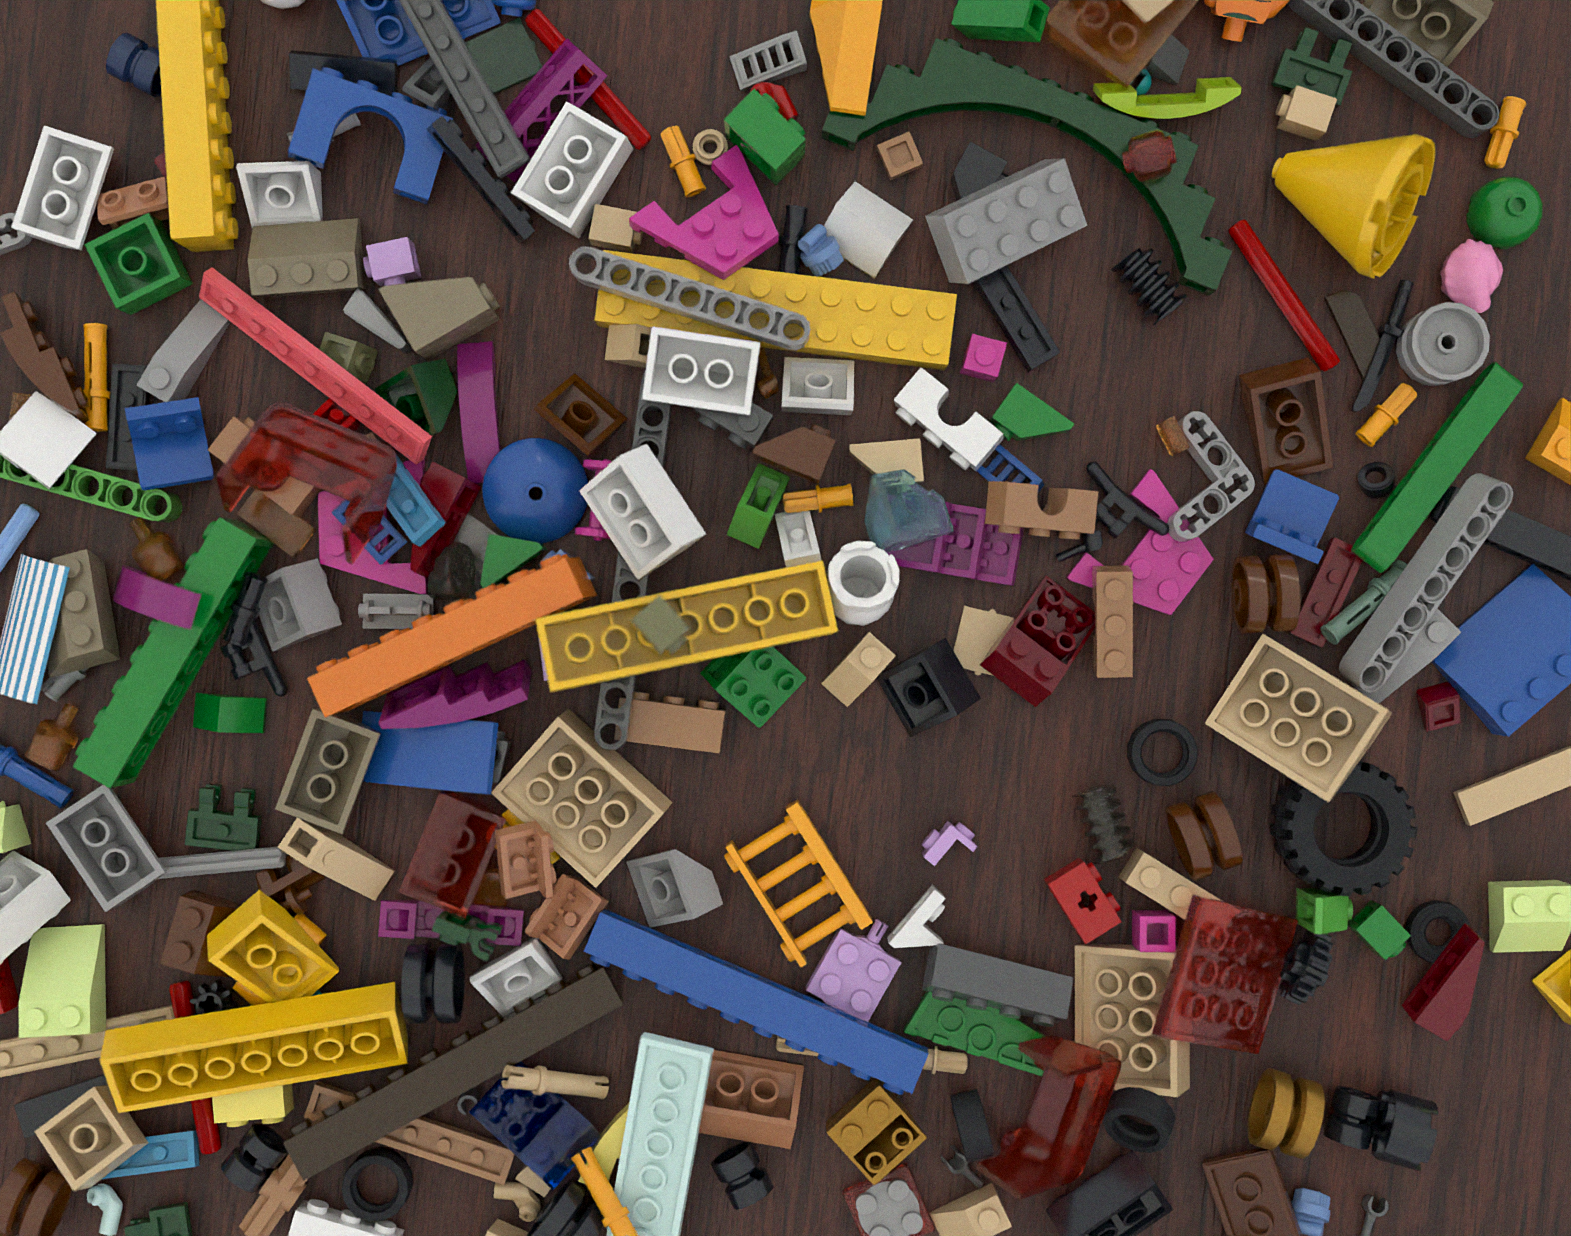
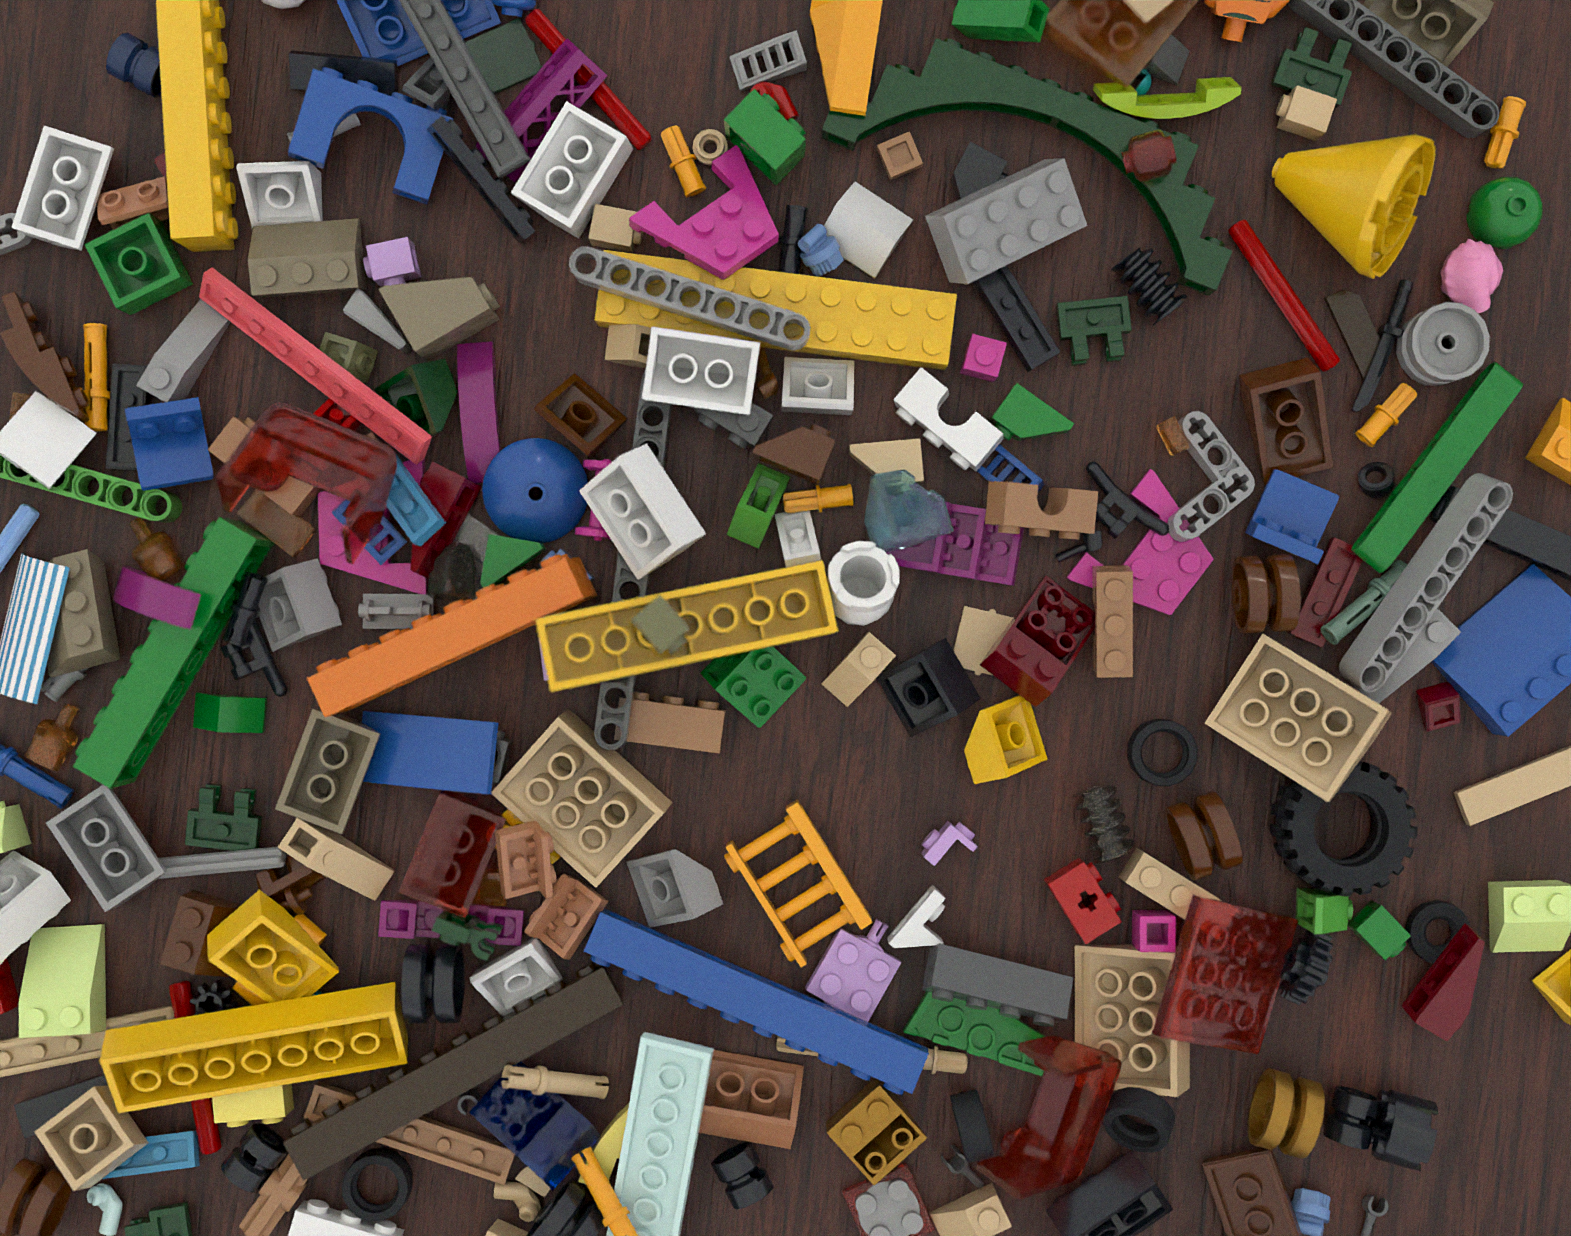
magenta slope [379,659,532,729] -> none
none -> yellow slope [964,695,1048,784]
none -> dark green plate [1056,296,1132,366]

